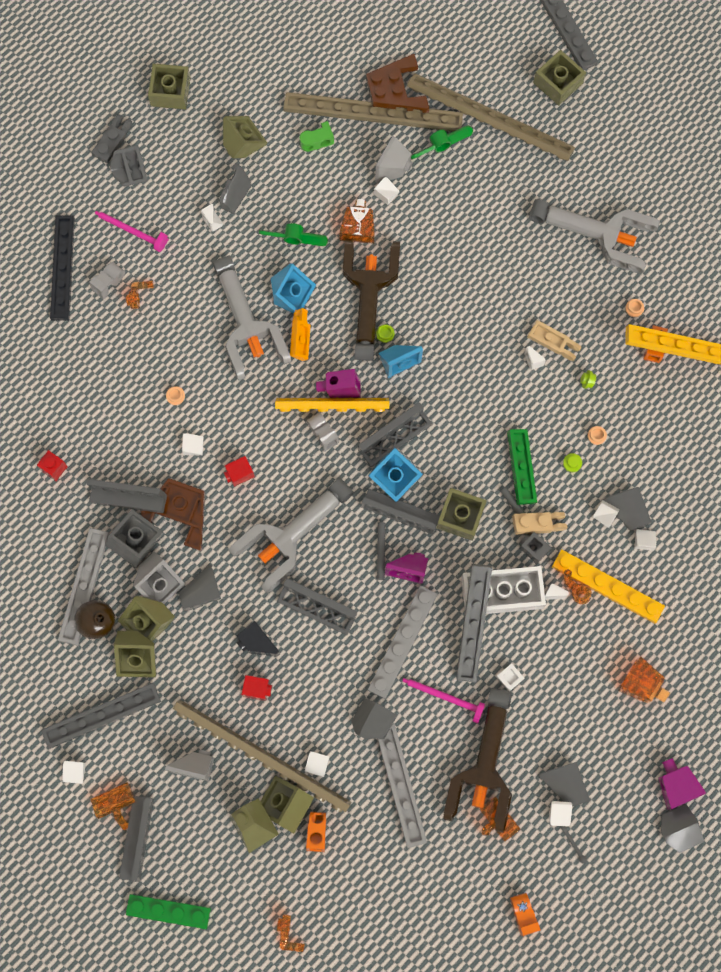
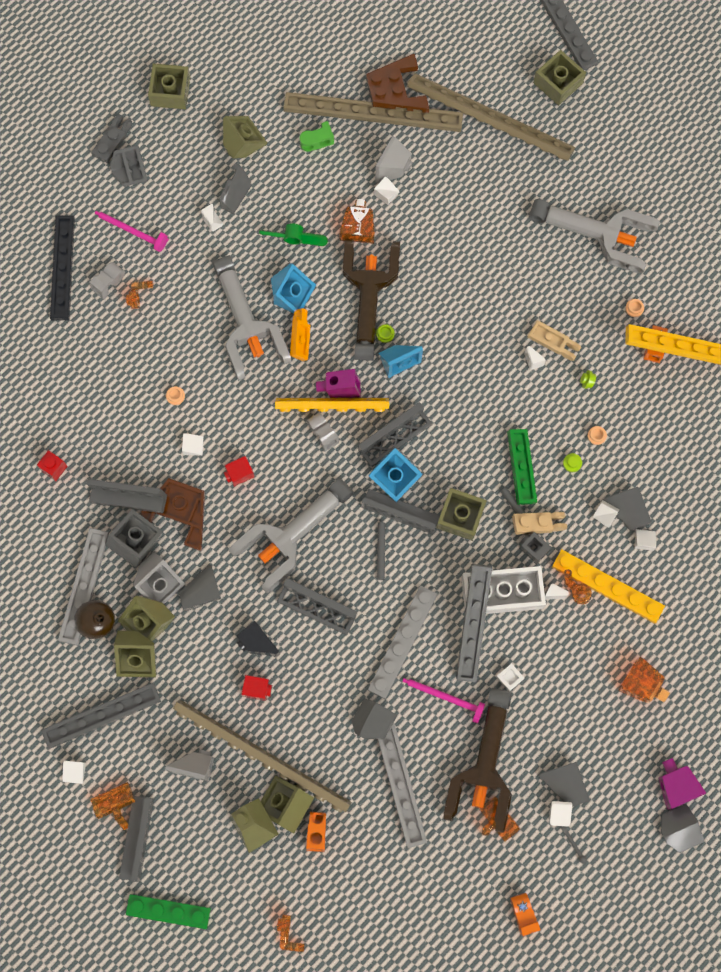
white slope [305,751,330,777] -> none
magenta slope [385,552,429,584] -> none
green piece [411,125,473,160] -> none

